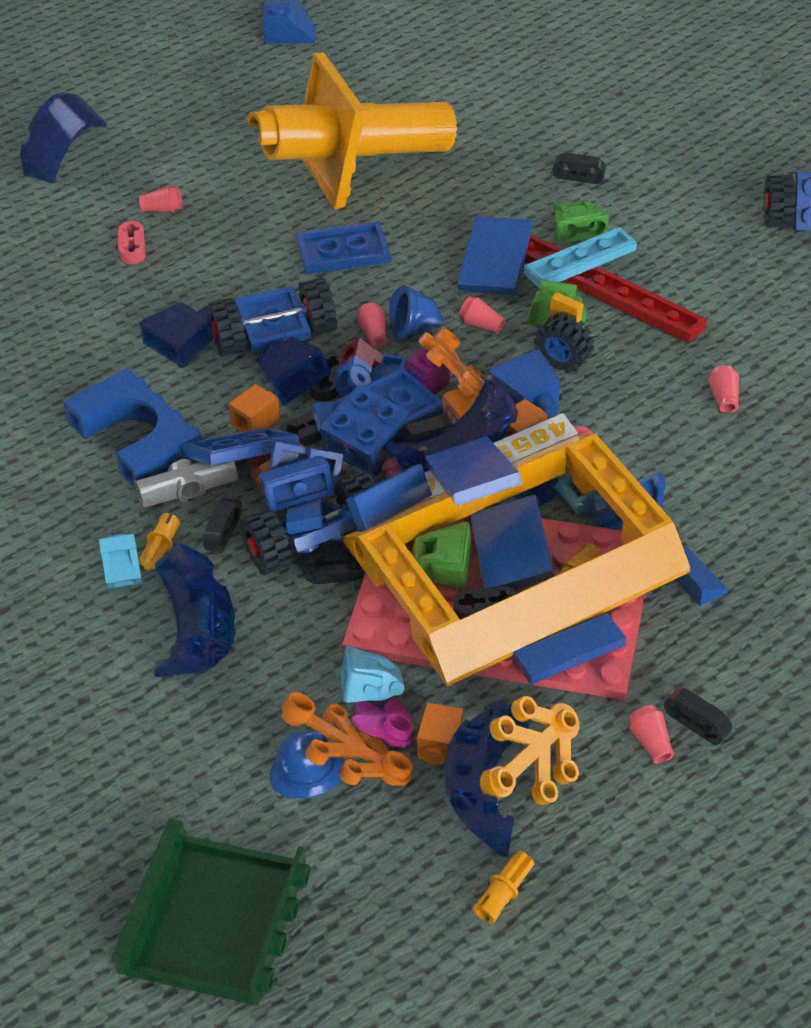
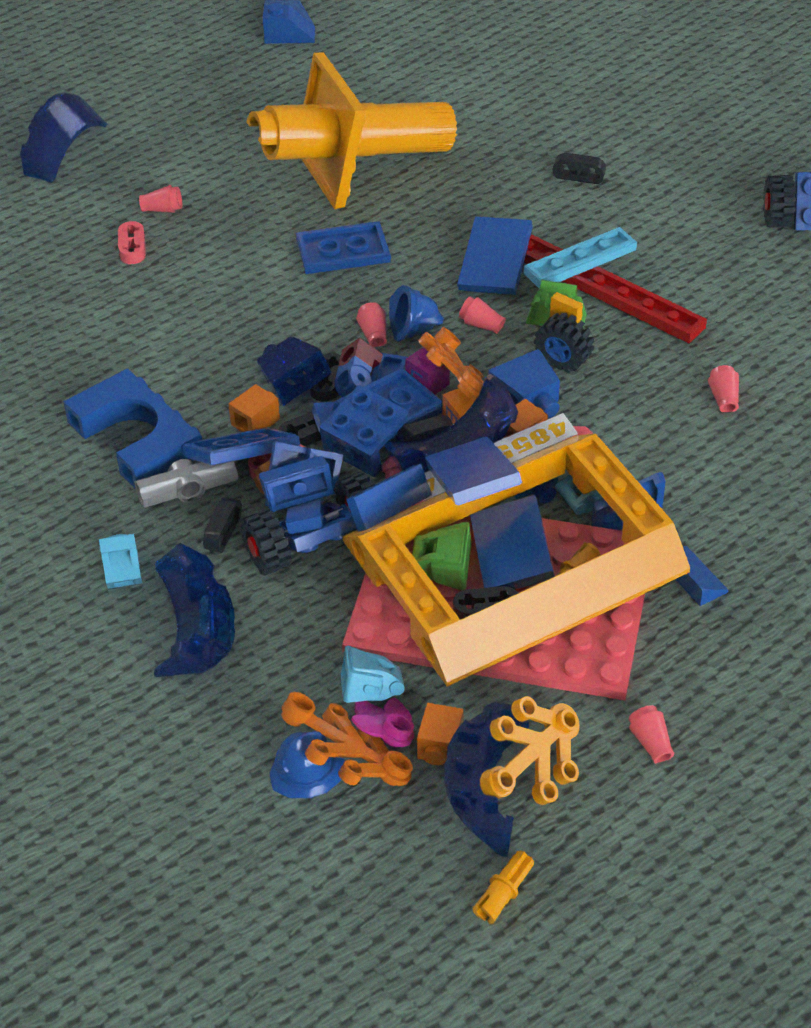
dark green panel [113,818,310,1006] -> none
light orange axle [139,513,180,571] -> none
clear blue torso [140,303,212,368] -> none
plate [208,277,337,357] -> none
black beam [303,549,365,584] -> none
blue tile [513,613,626,684] -> none
bright green piece [553,200,609,243] -> none
black beam [664,687,732,745] -> none

